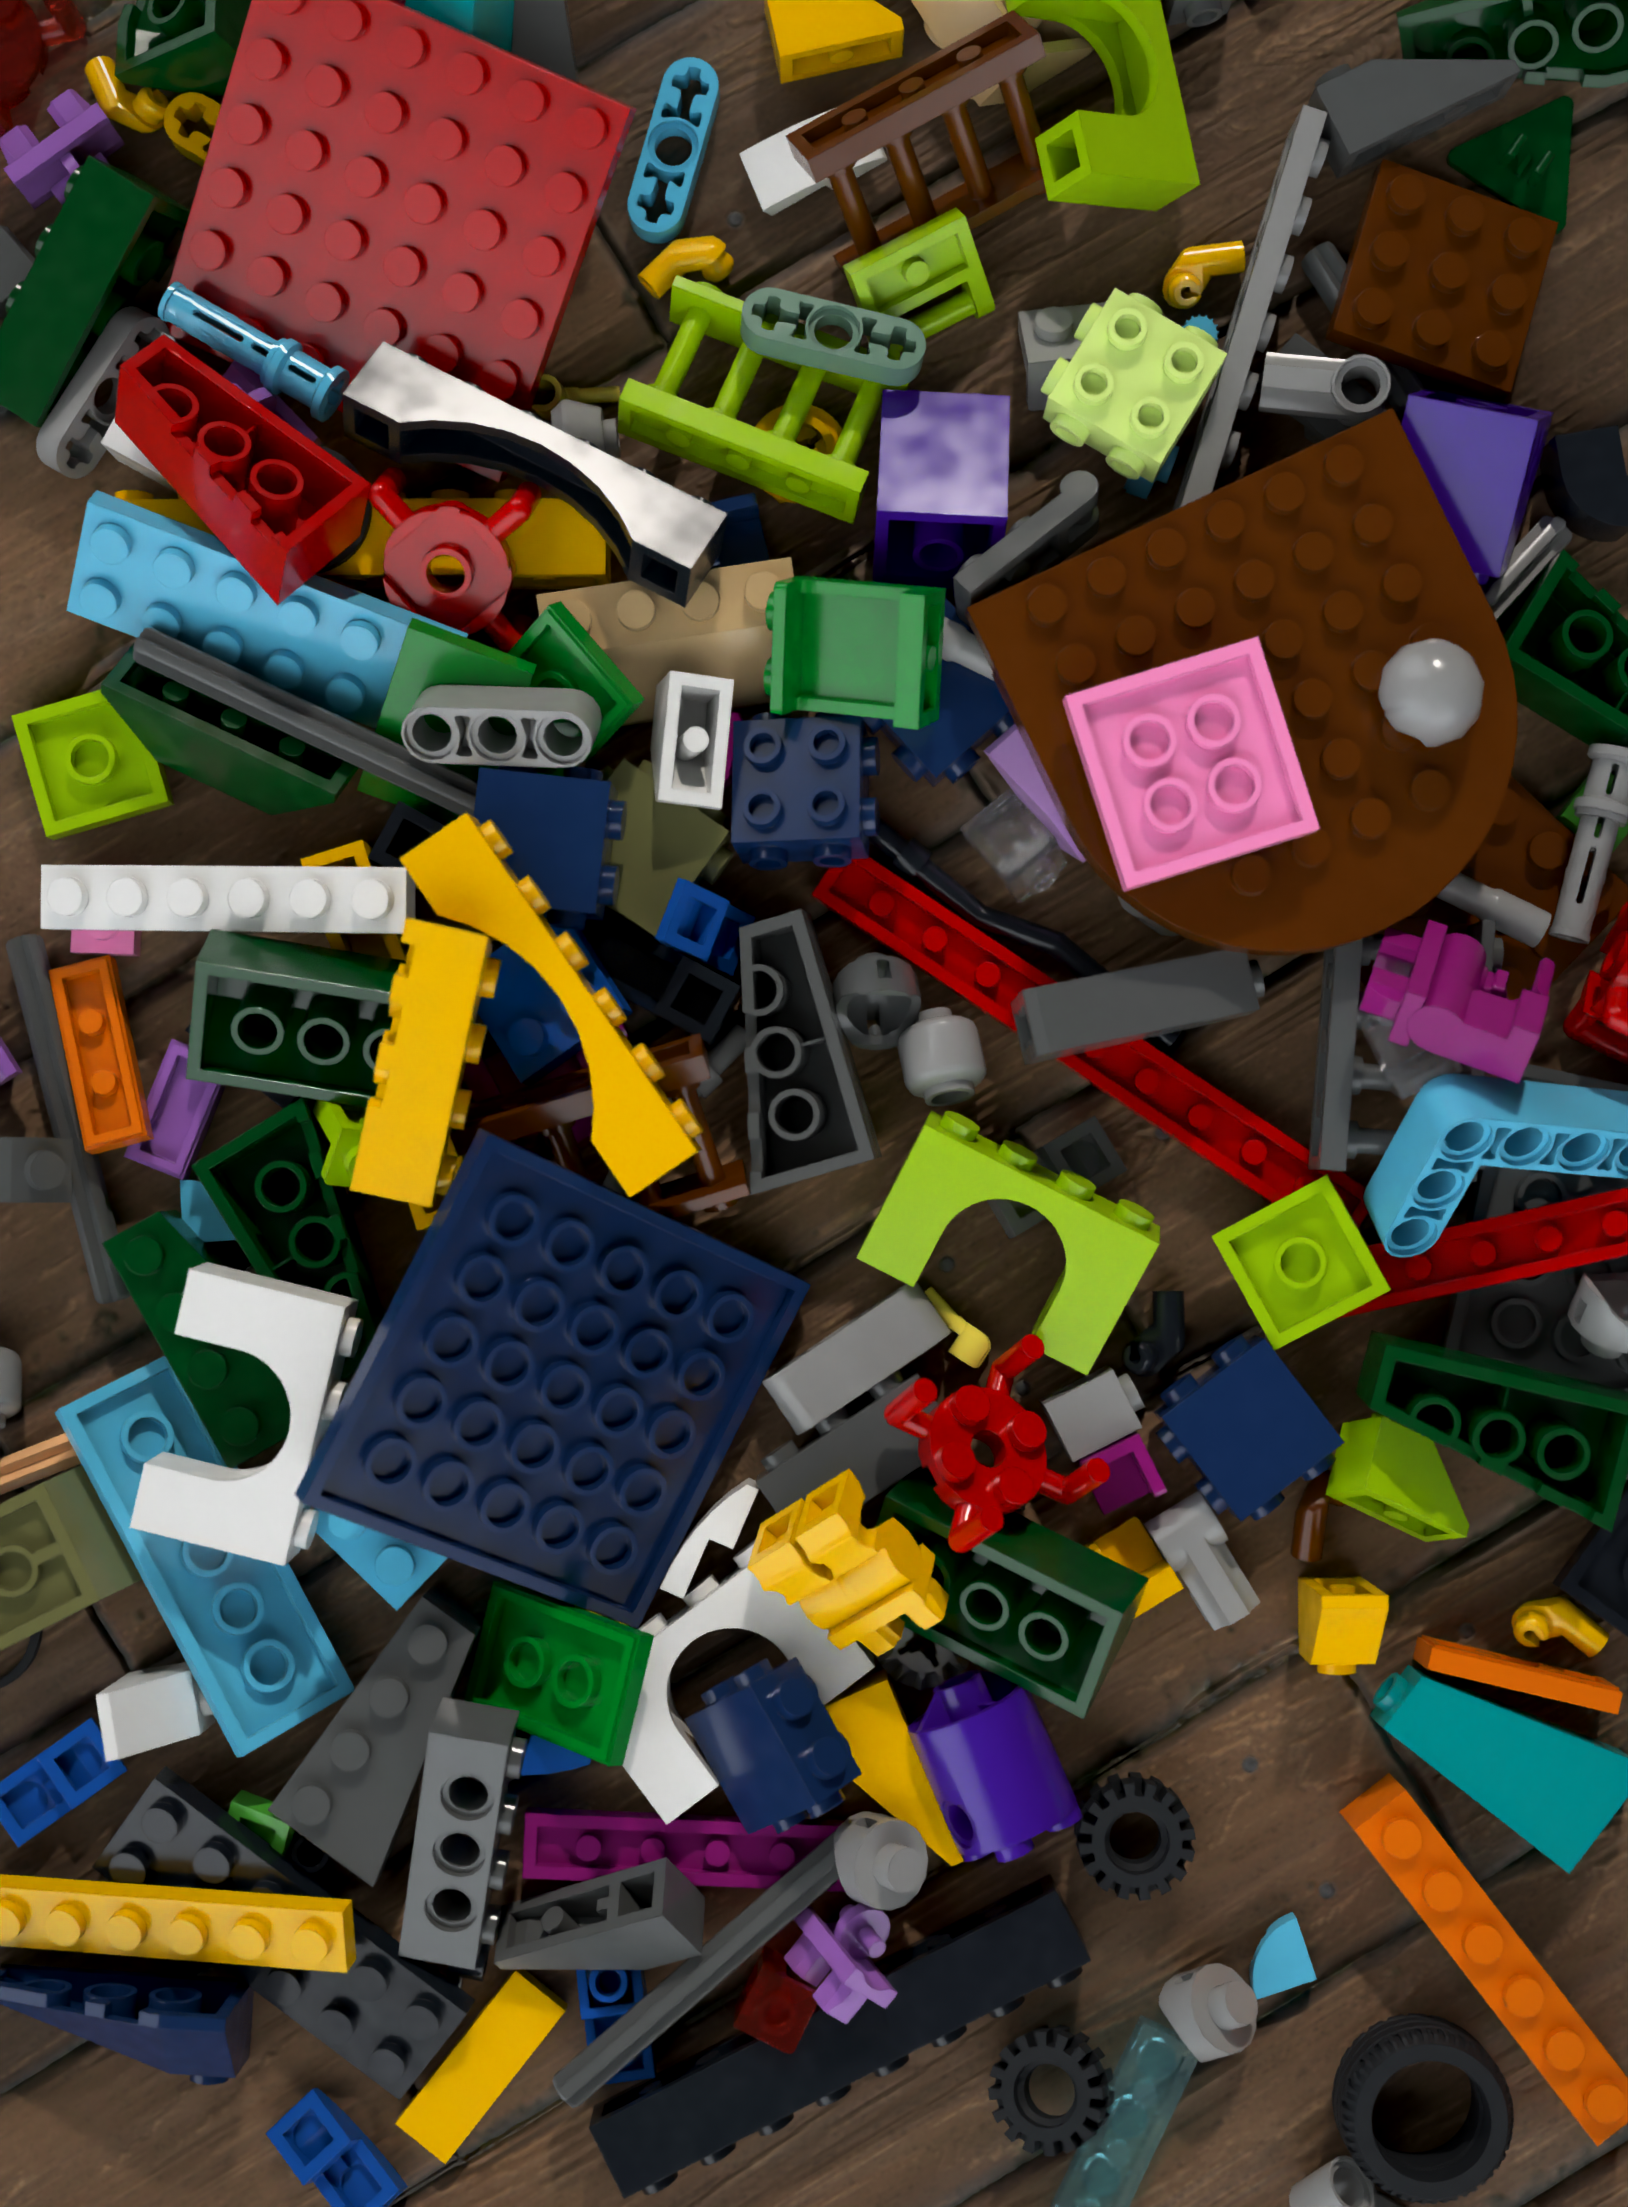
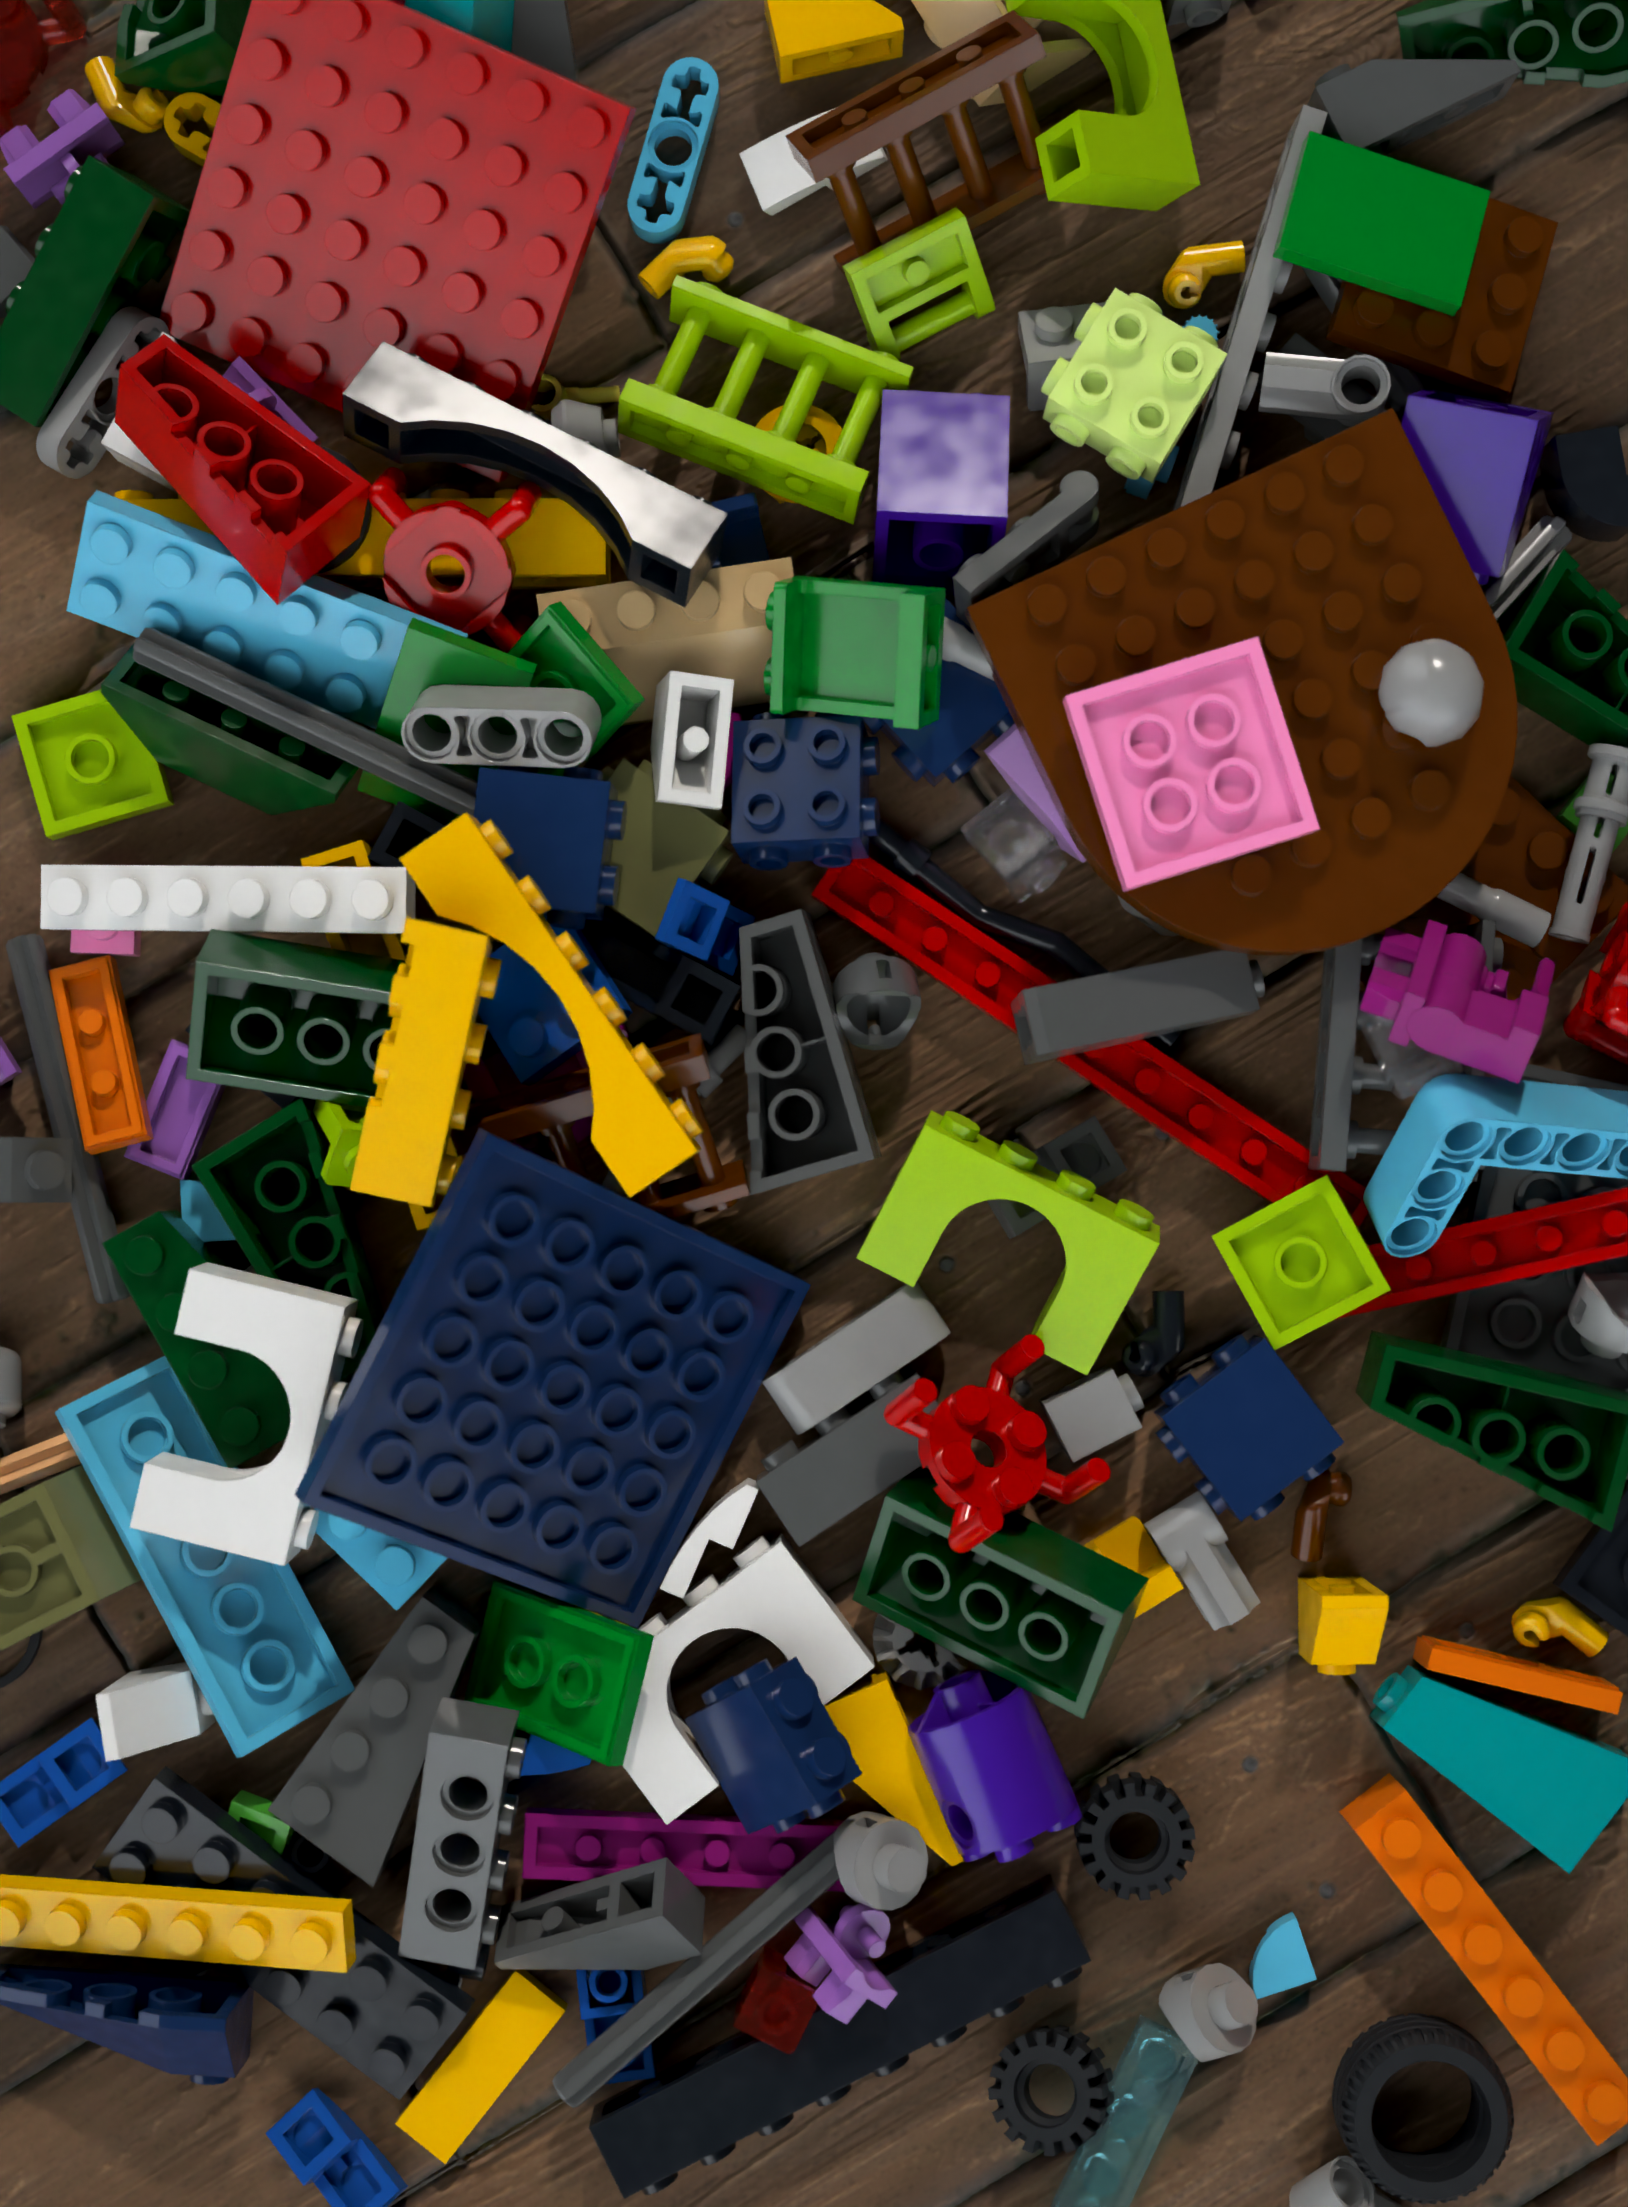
medium azure pin [158,281,350,422] -> none
sand green beam [740,287,926,386] -> none
yellow hips [747,1468,949,1657] -> none
light grey head [897,1007,987,1106] -> none
light yellow hand [925,1286,991,1368] -> none
magenta panel [1076,1431,1167,1515] -> none
lime slope [1325,1412,1469,1542] -> none
dark green piece [1446,96,1574,234] -> none
none -> green tile [1272,131,1491,316]

